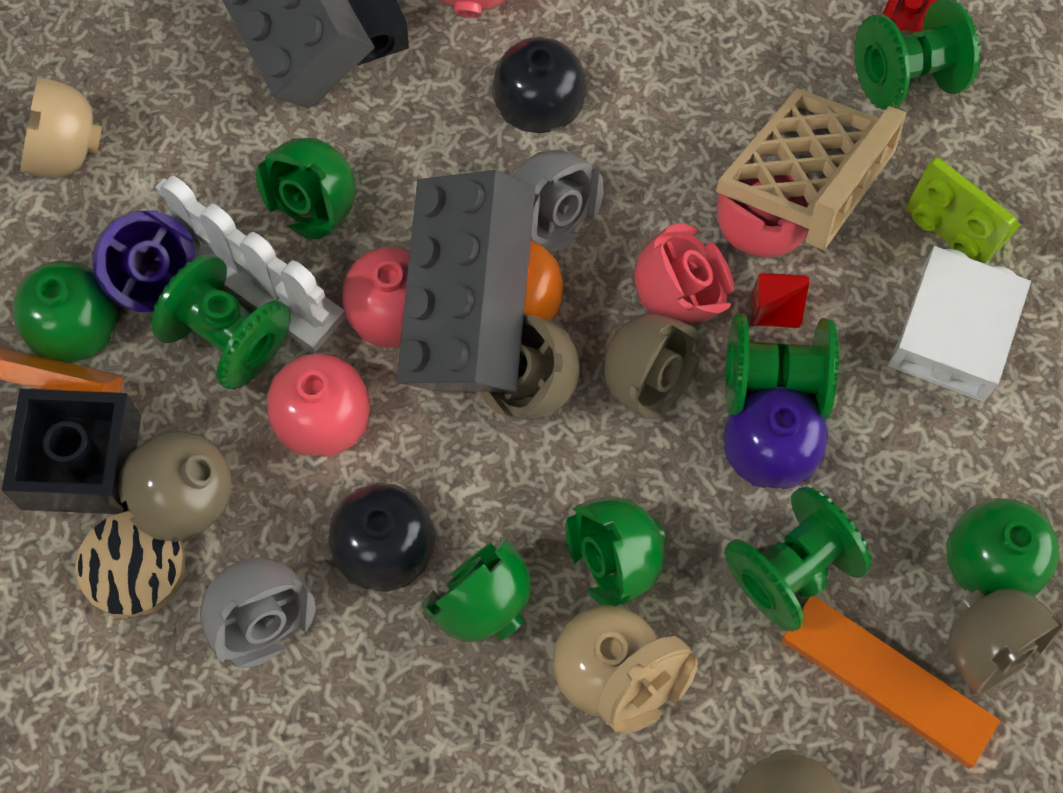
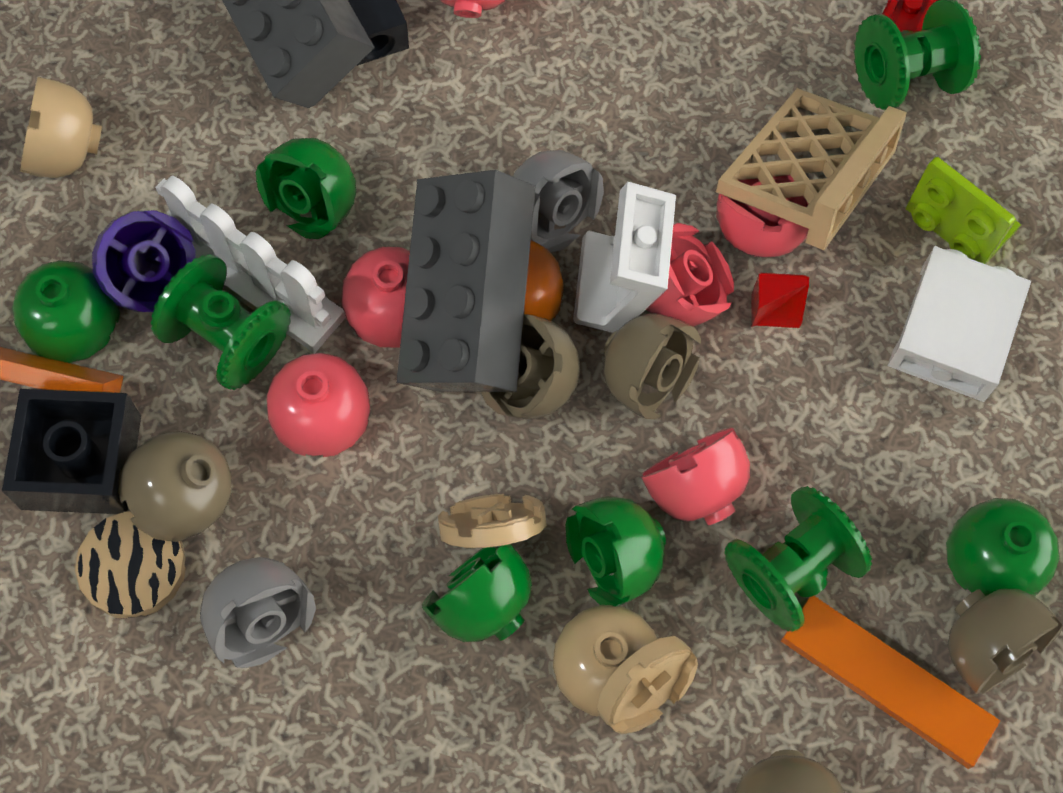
black cylinder [328,483,435,592] -> none
black cylinder [492,36,586,134] -> none
dark purple cylinder [723,385,829,489] -> none
green hose [725,314,839,420] -> none
none -> tan tile [438,494,547,548]
none -> white panel [573,182,676,333]
none -> coral cylinder [641,427,750,525]

